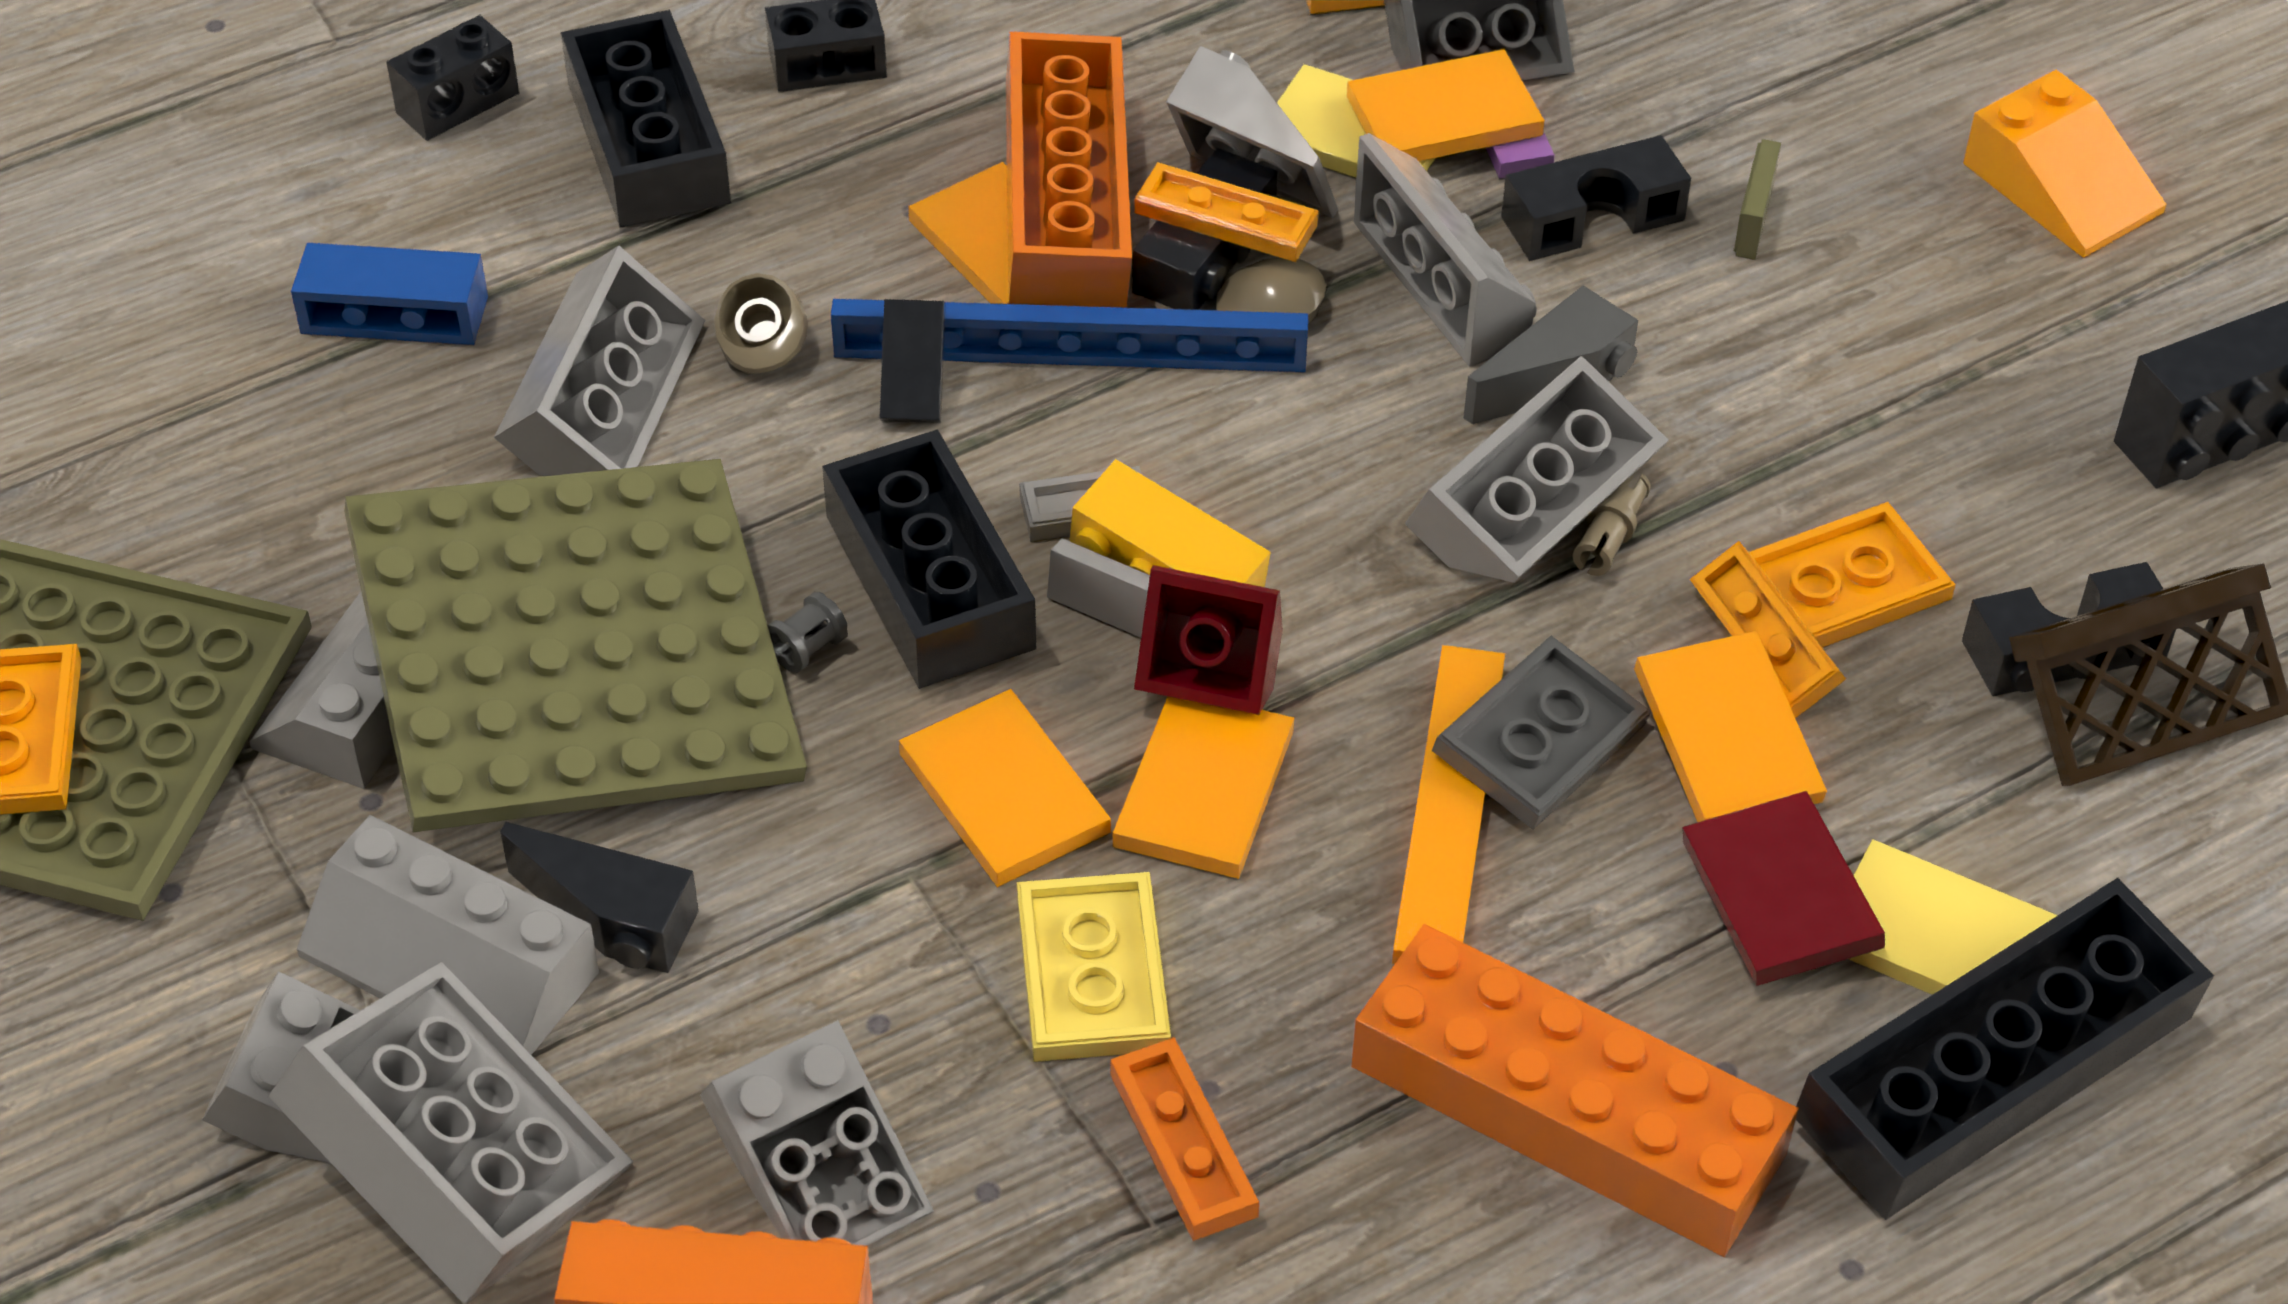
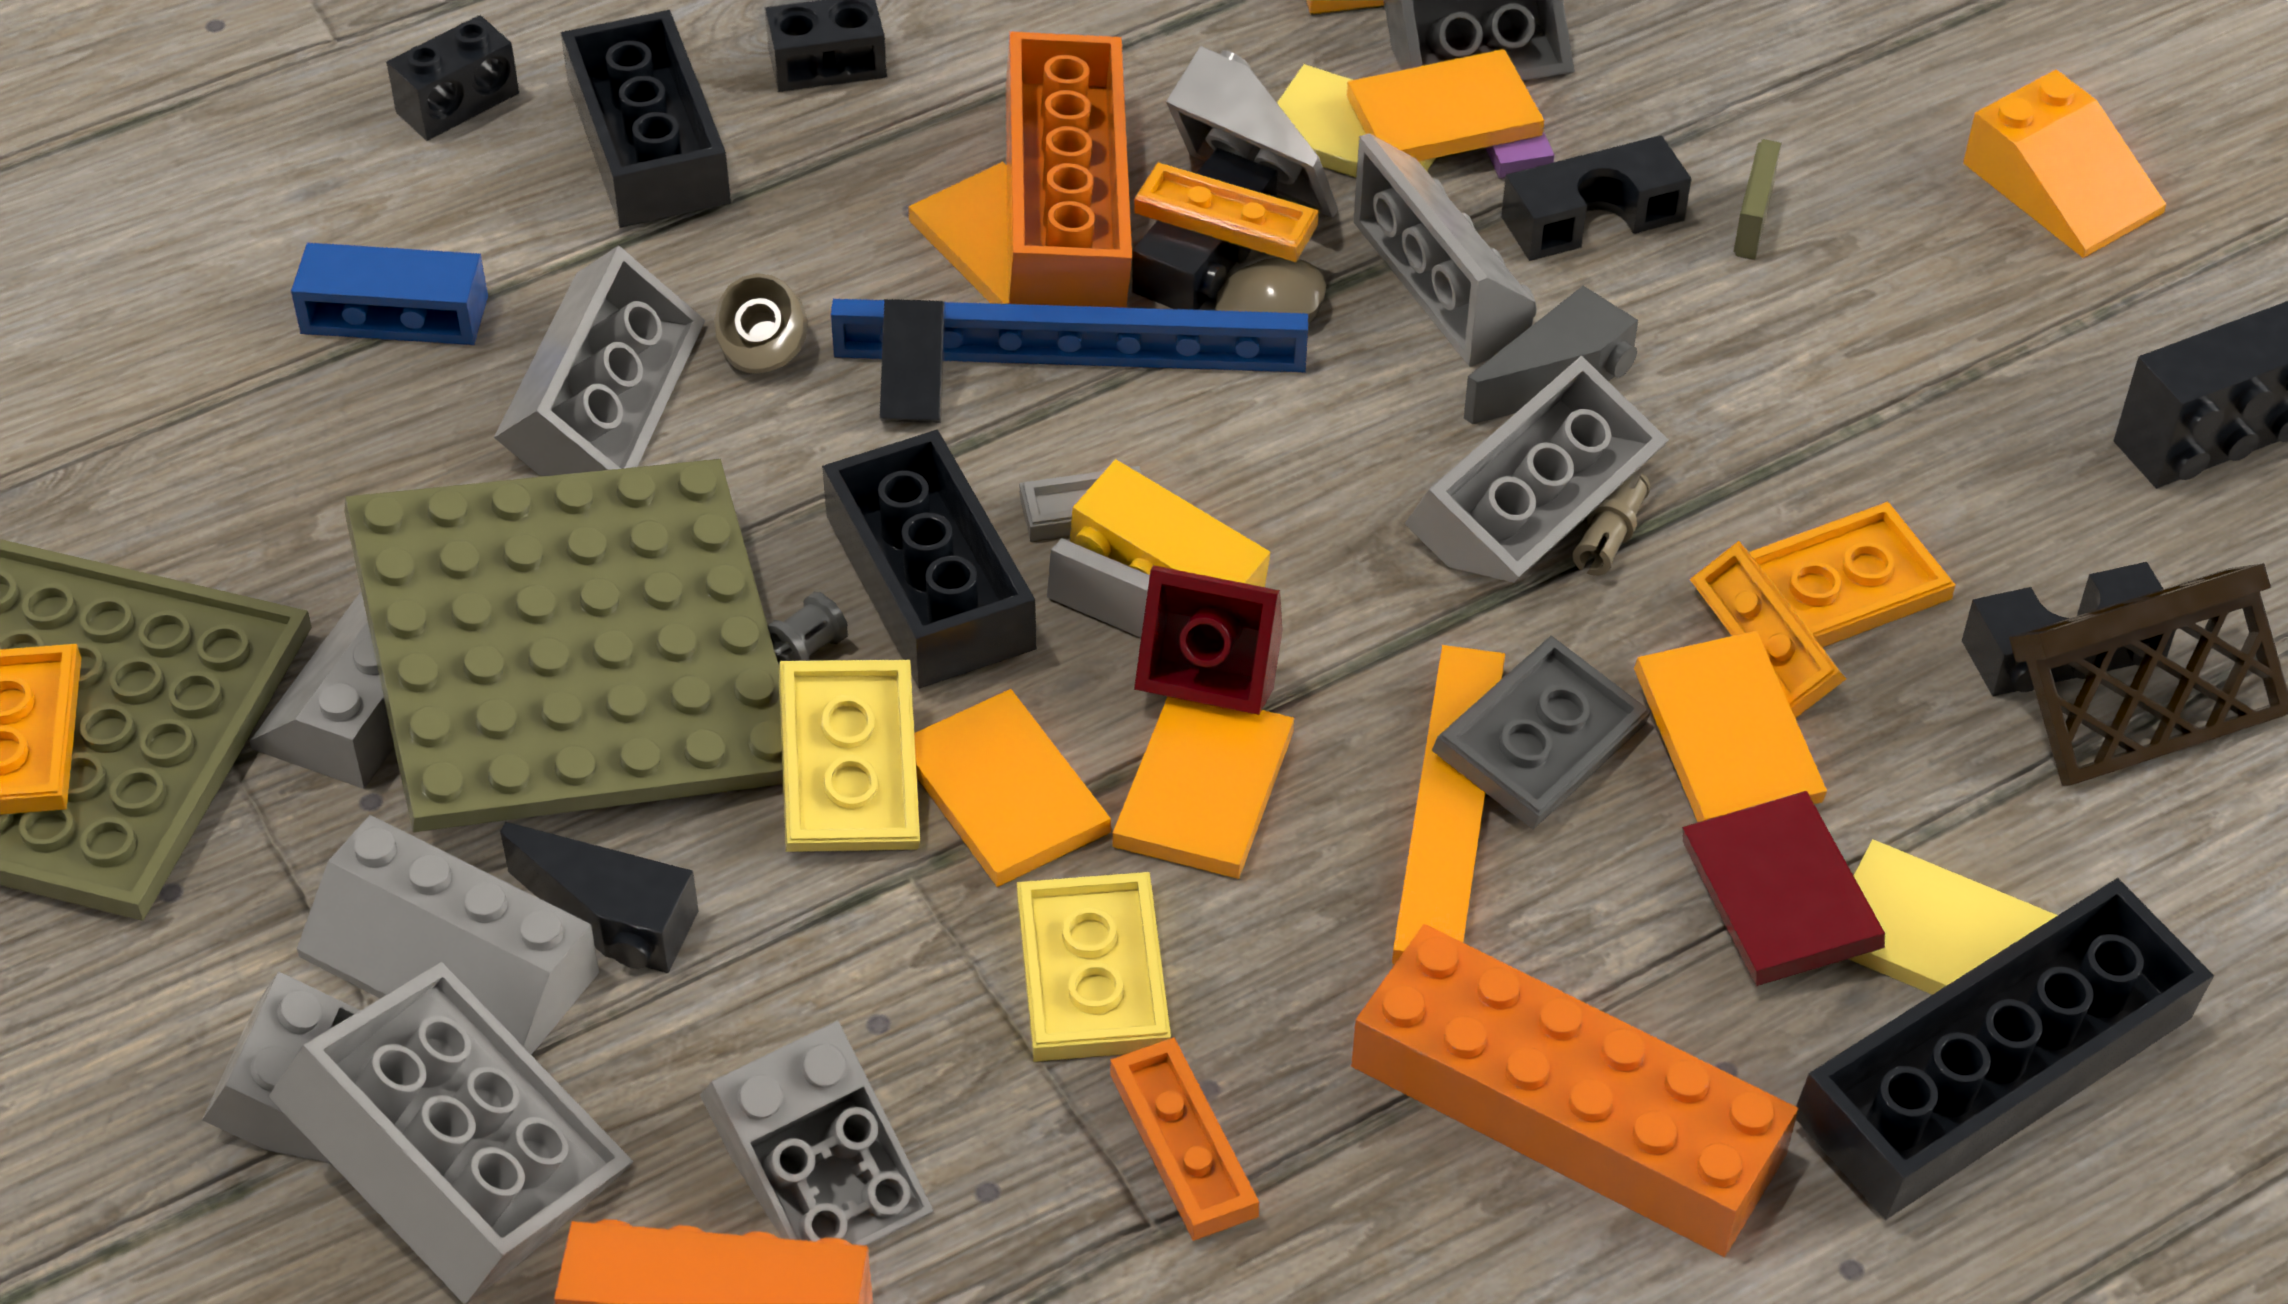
none -> light yellow tile [779,660,920,852]

